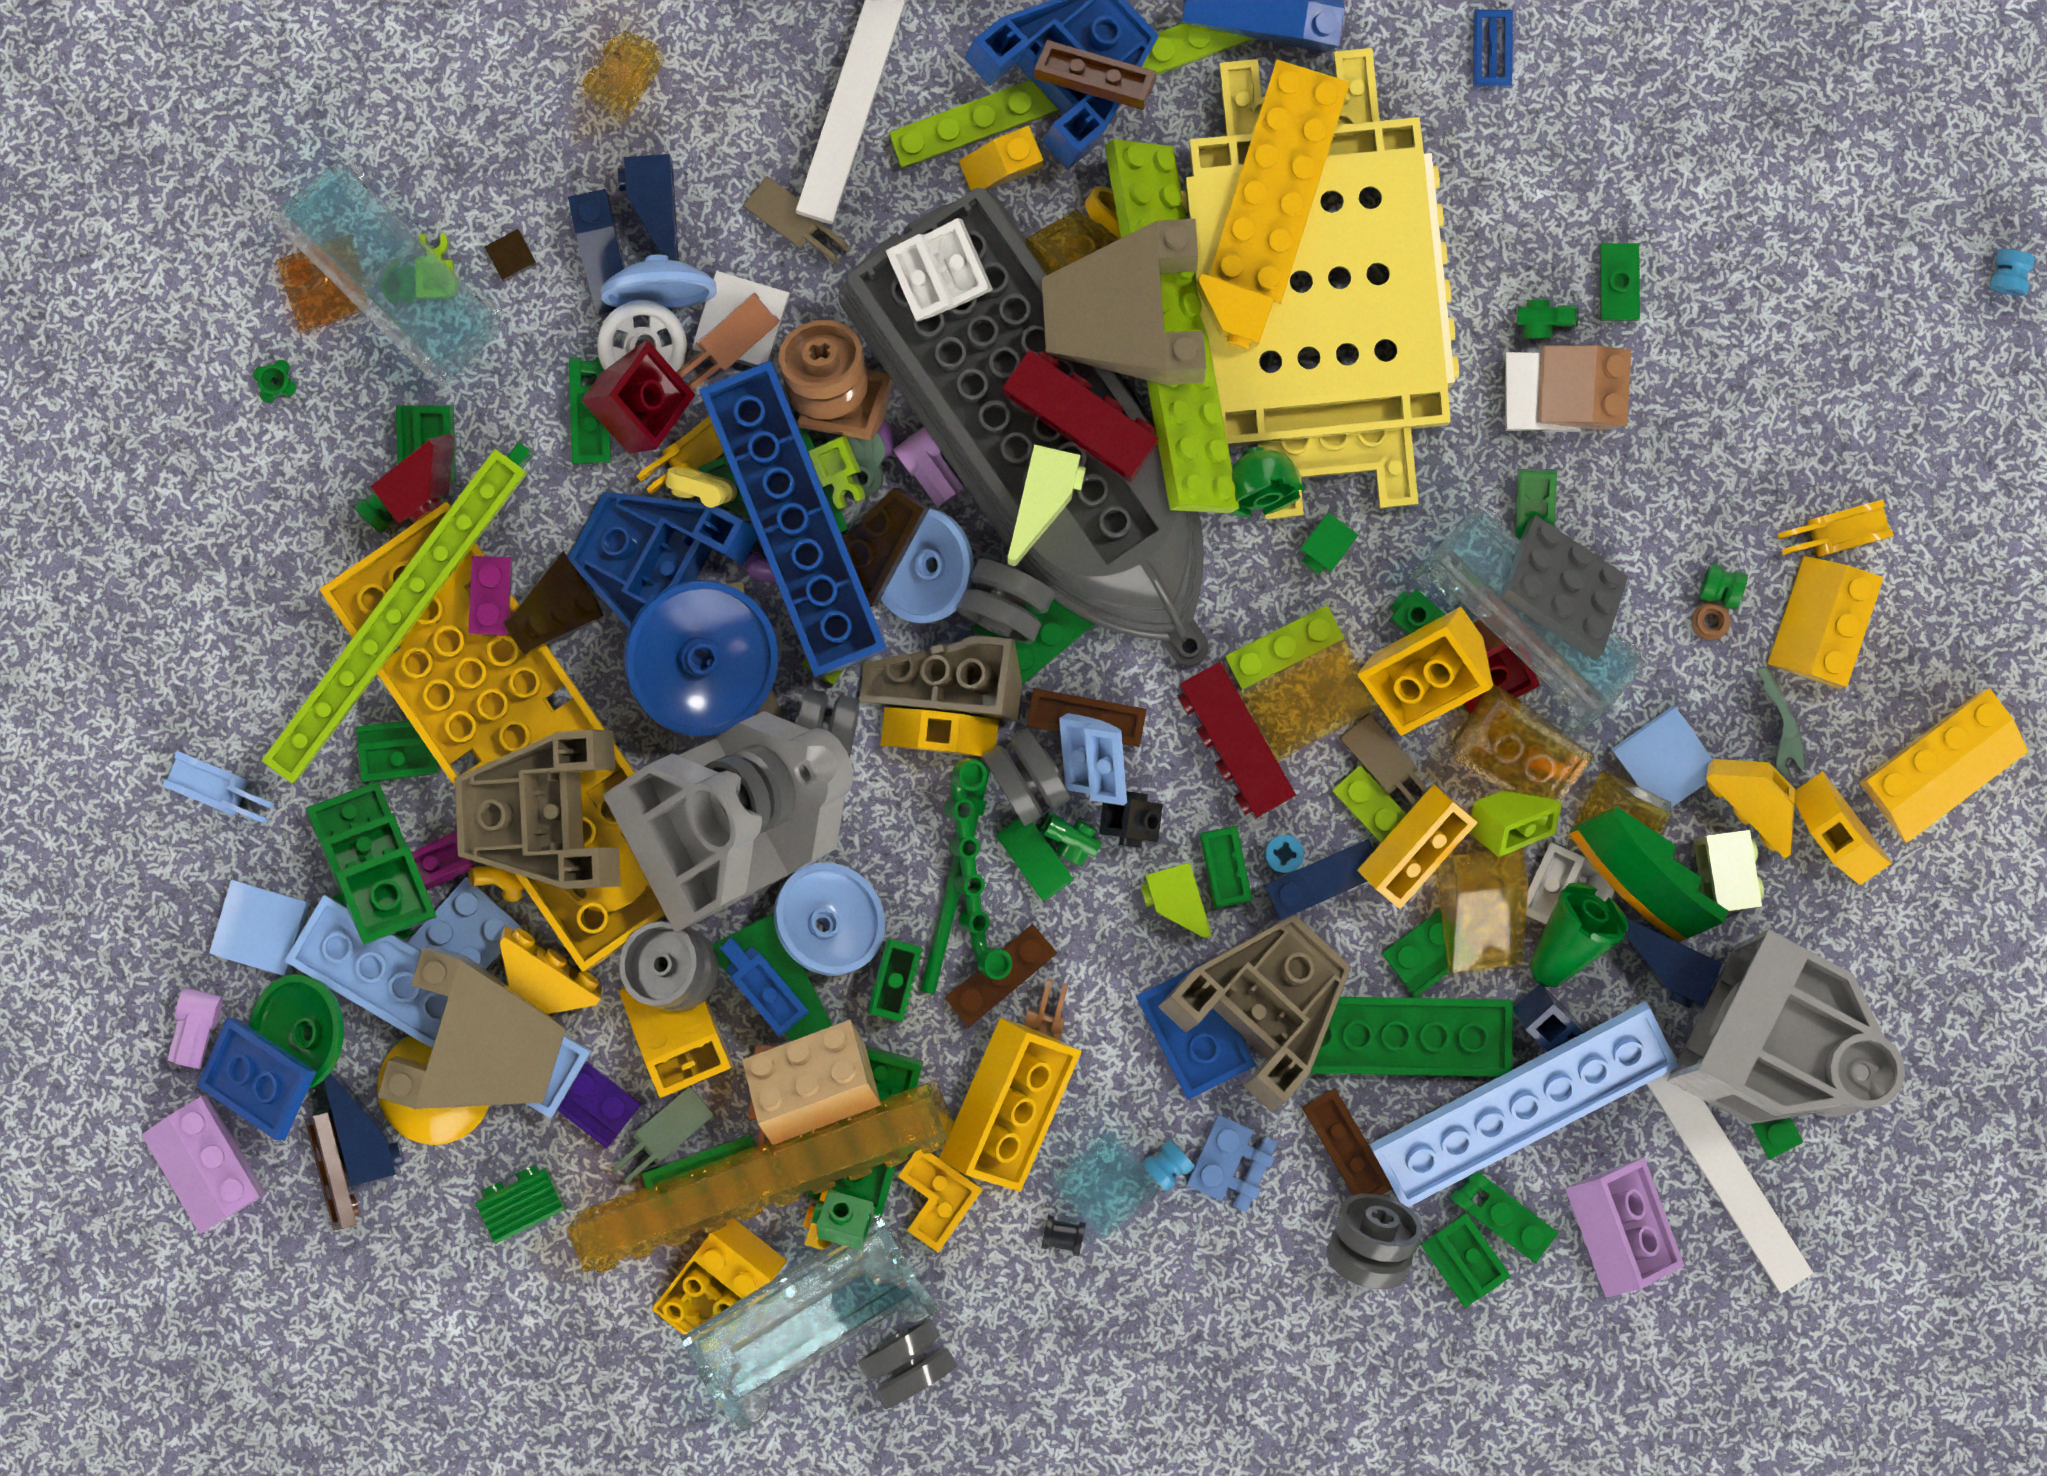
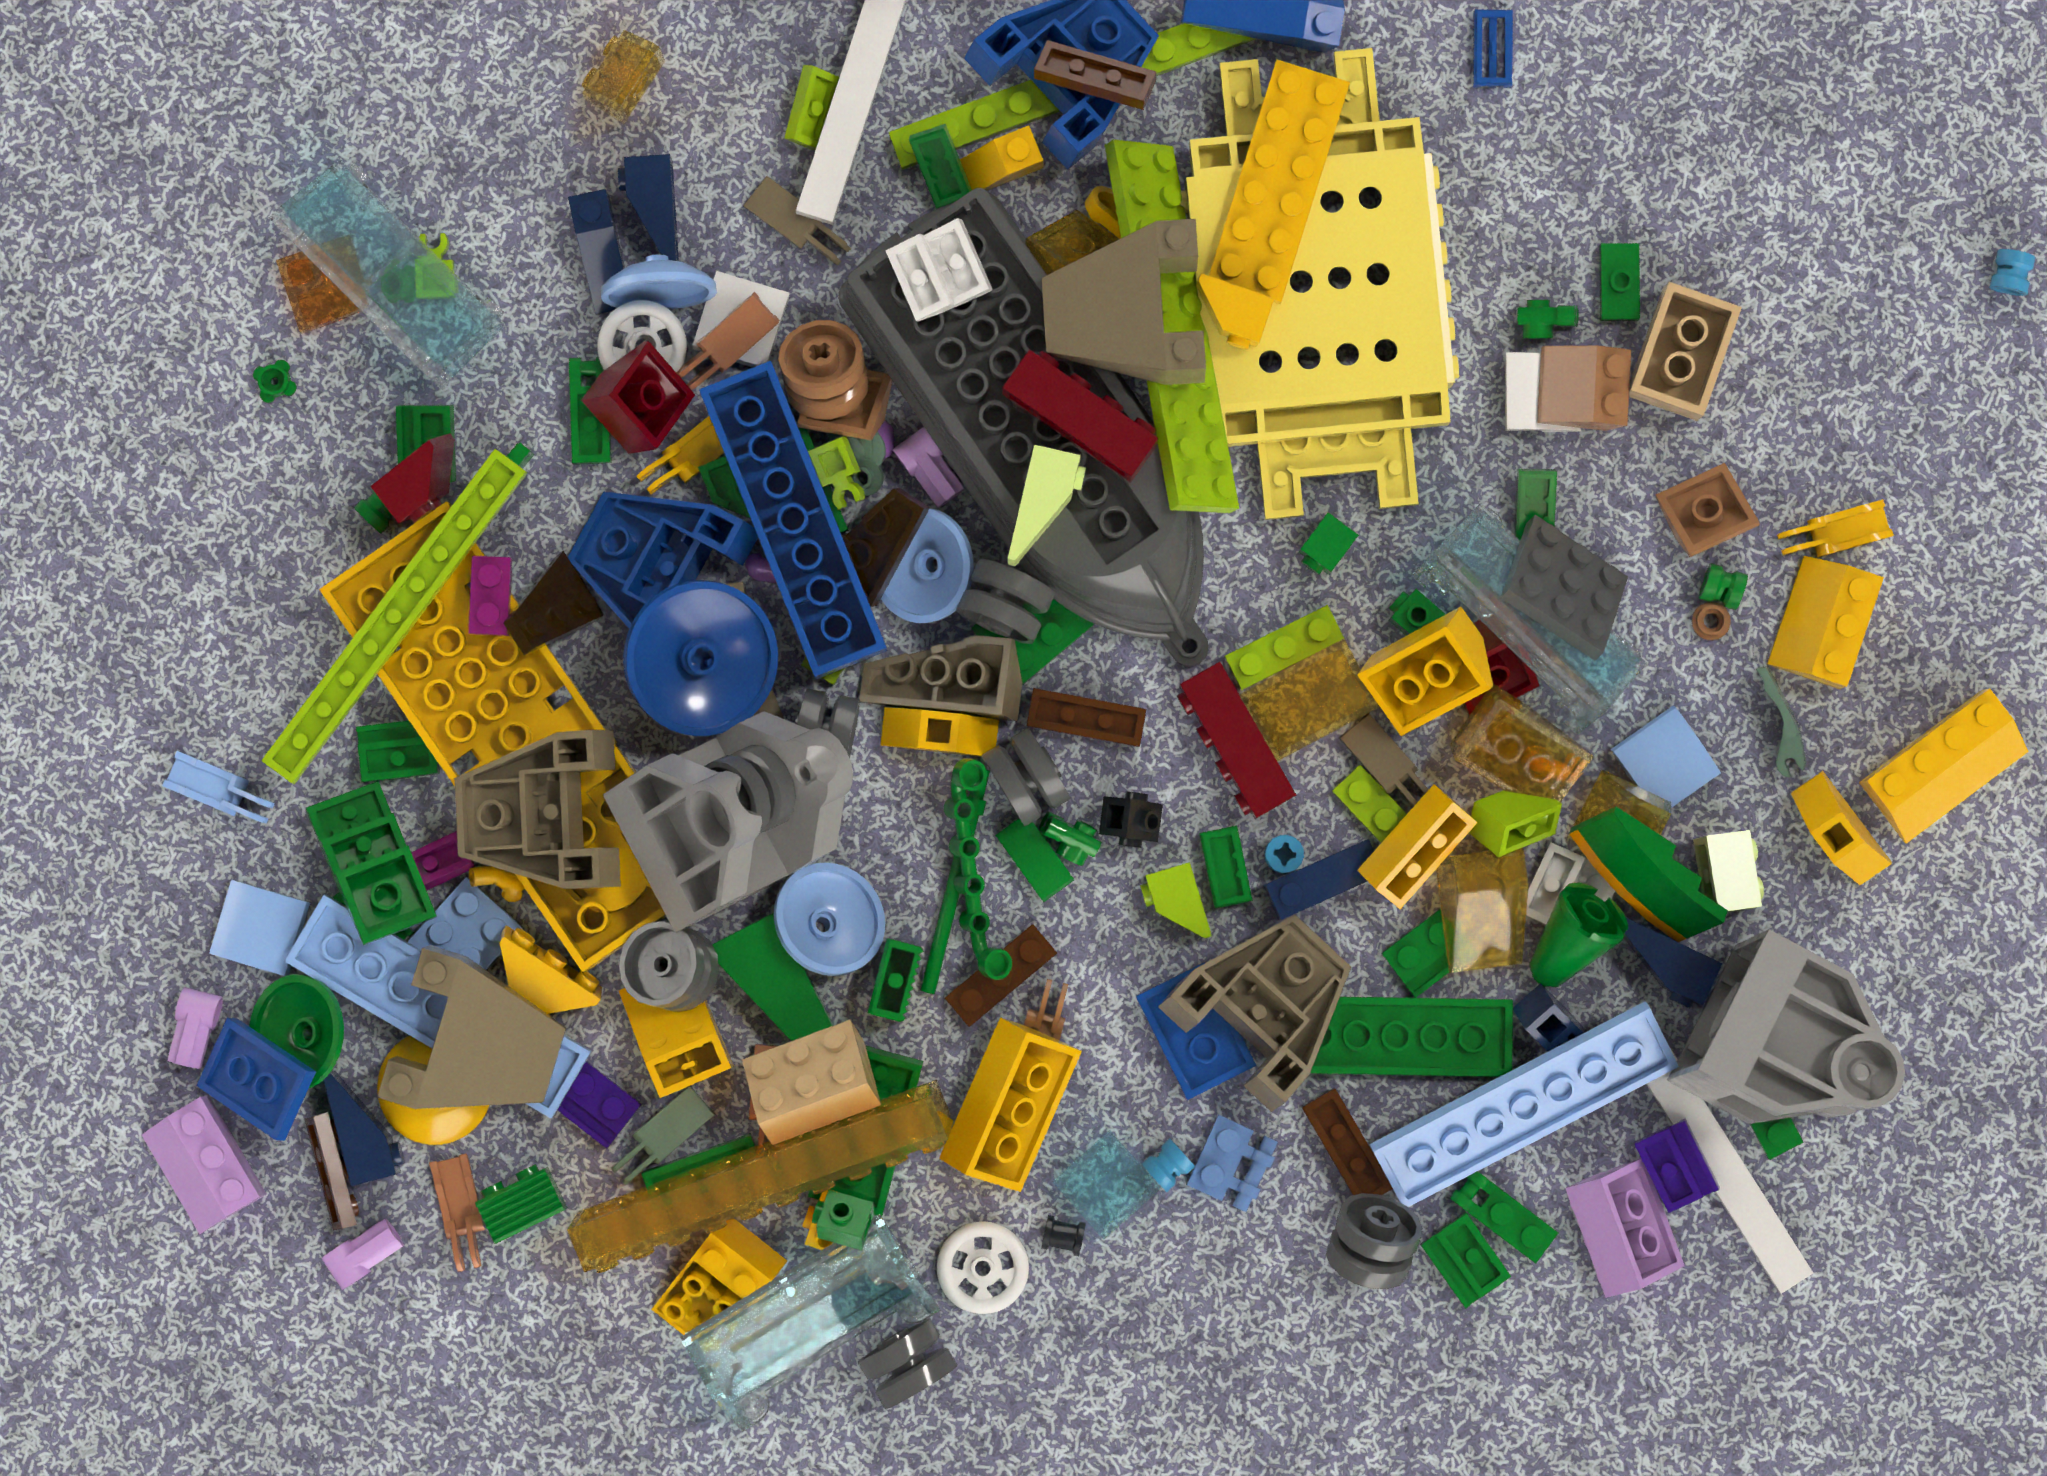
dark brown tile [484,229,537,282] -> none
light yellow plate [665,467,737,508] -> none
blue hinge [720,937,810,1037] -> none
yellow plate [898,1145,983,1253] -> none
light blue slope [1059,713,1127,805] -> none
green cylinder [1232,446,1305,518] -> none
yellow slope [1705,759,1795,859] -> none
none -> lavender piece [321,1218,404,1290]
none -> nougat arm [429,1153,485,1272]
none -> lime plate [784,65,839,150]
none -> green plate [909,124,972,209]
none -> white plate [937,1221,1029,1314]
none -> tan brick [1629,282,1742,421]
none -> dark purple plate [1634,1118,1720,1213]
none -> medium nougat slope [1656,463,1760,557]

